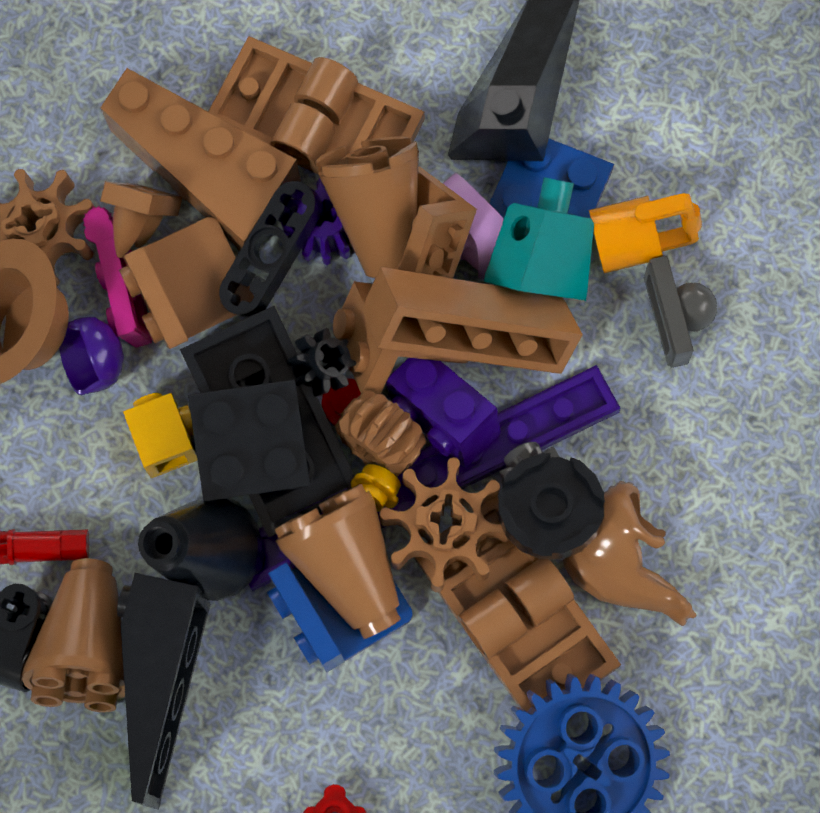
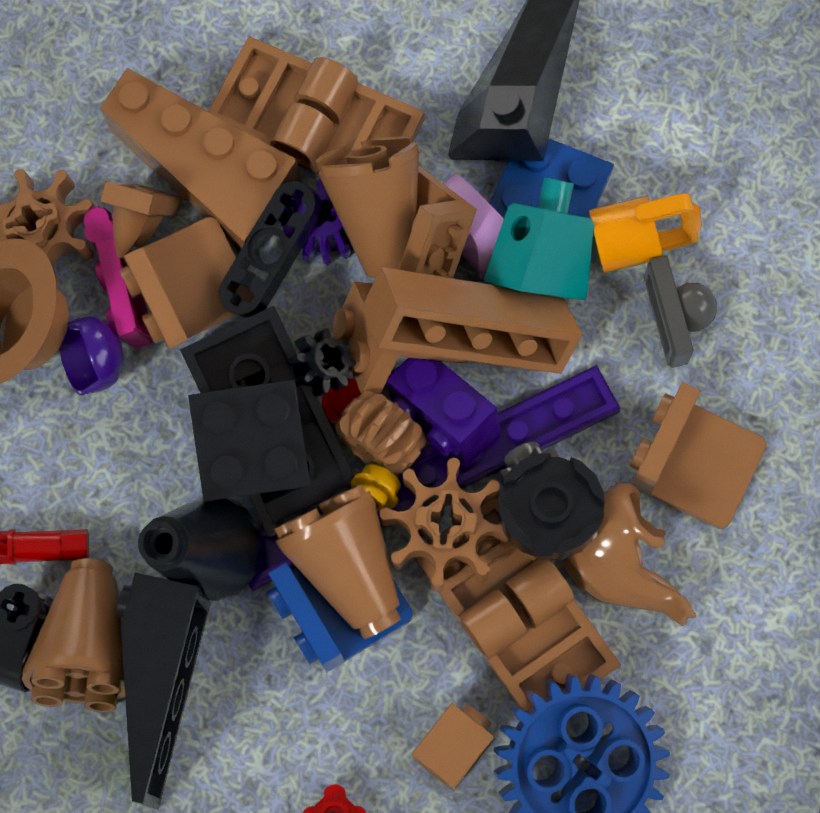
yellow brick [123,393,197,479] -> none
none -> medium nougat brick [411,703,494,792]
none -> medium nougat bracket [630,382,766,529]

